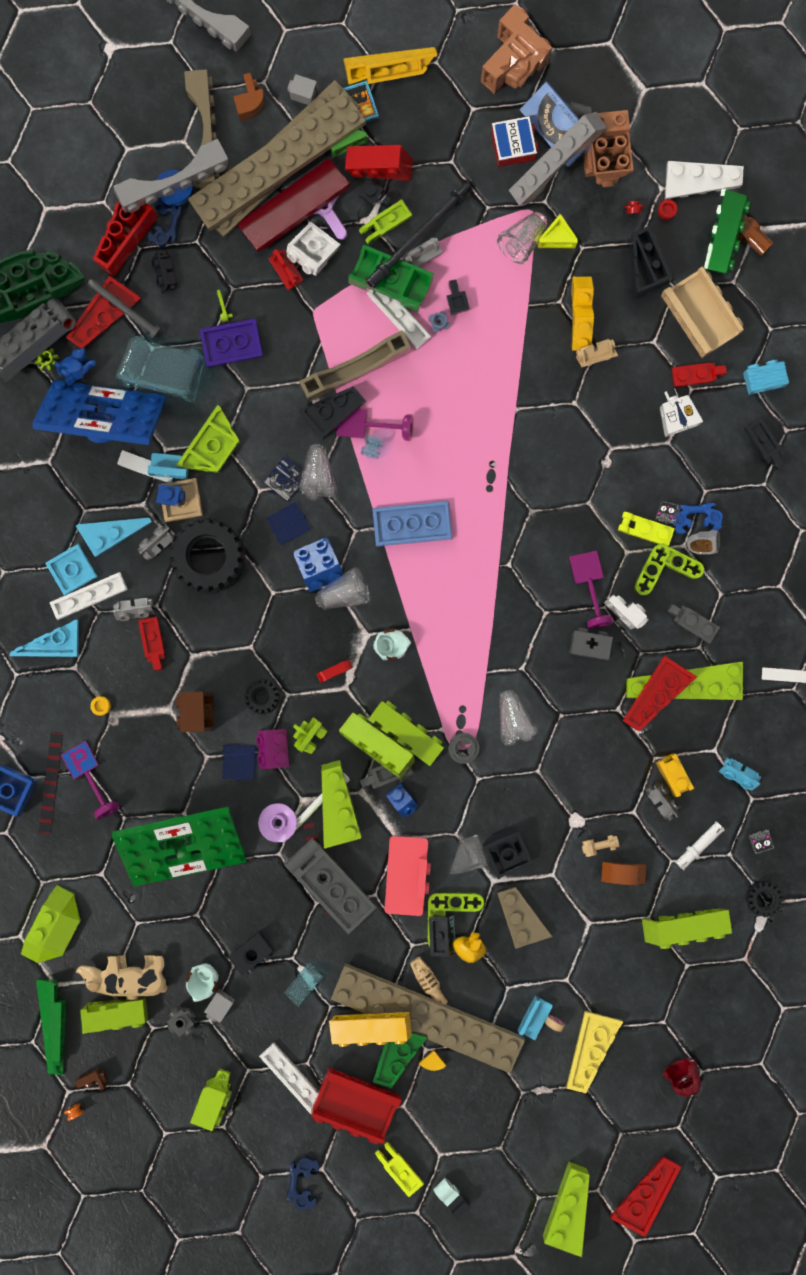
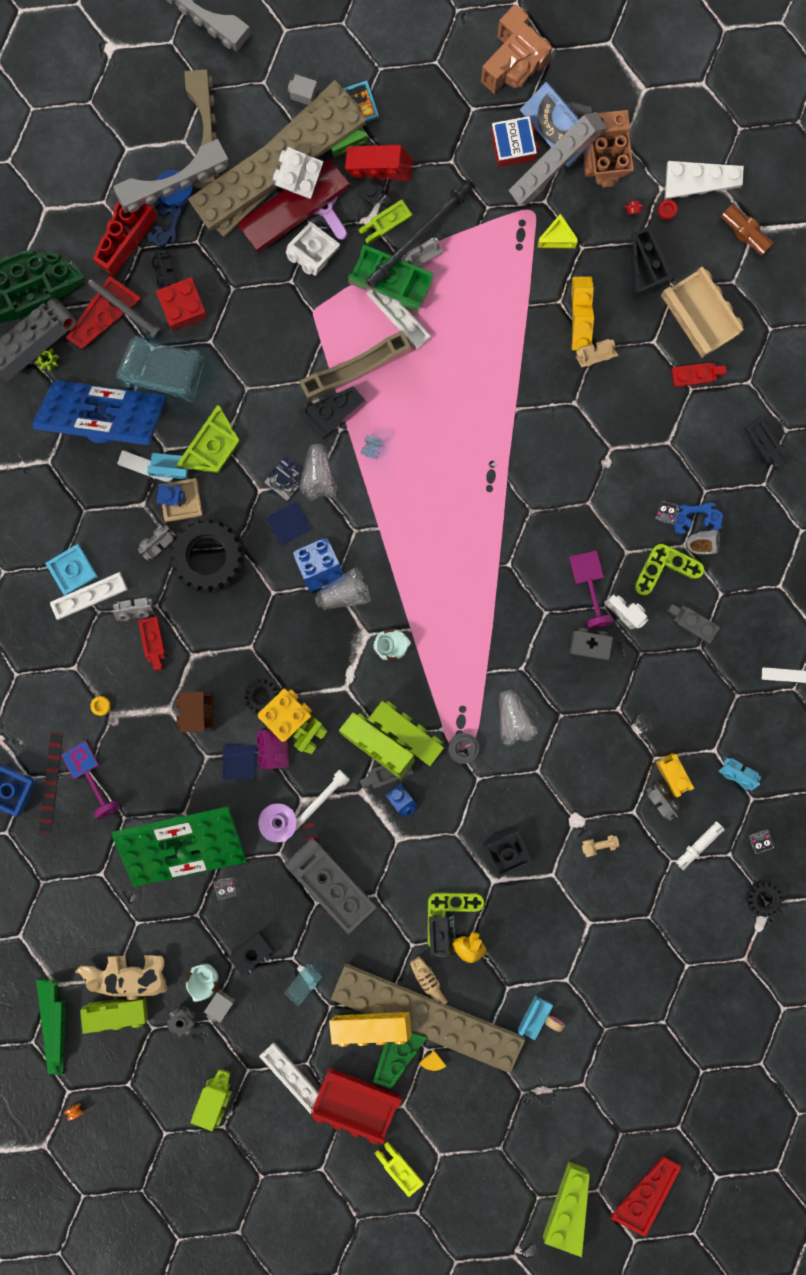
medium azure wing [10,620,79,657] -> none
lime wedge [21,885,81,963] -> none
blue animal [54,348,96,386] -> none
reddish brown bracket [75,1067,108,1090] -> none
medium azure wing [76,518,153,558] -> none
dark purple plate [199,319,263,368] -> none
lime piece [217,290,233,322] -> none
dark orange brick [233,73,265,121] -> none
red hinge [268,249,304,290] -> none
dark blue helmet [287,1156,319,1210] -> none
red beam [316,659,353,683] -> none
lime wedge [321,760,361,849] -> none
magenta piece [336,409,414,441] -> none
yellow wedge [343,47,437,85] -> none
medium blue tile [372,501,452,547] -> none
coral bracket [384,836,431,916] -> none
sand blue plate [429,311,450,333] -> none
leg [433,1178,470,1220] -> none
black plate [446,279,470,315] -> none
clear slope [450,835,487,874] -> none
clear cone [497,212,547,264] -> none
dark tan wing [497,887,552,949] -> none
light yellow wing [566,1011,623,1093] -> none
dark orange brick [601,862,646,885] -> none
neon yellow plate [618,512,675,547] -> none
red wing [622,656,697,731] -> none
lime wing [626,662,743,700] -> none
lime wedge [642,908,732,949] -> none
white torso [660,388,703,437] -> none
dark red hair [662,1058,701,1097] -> none
green wedge [704,188,751,275] -> none
medium azure brick [743,360,789,395] -> none
none -> red brick [156,277,208,332]
none -> clear tile [213,876,237,901]
none -> yellow bracket [258,688,313,742]
none -> white plate [272,147,323,199]

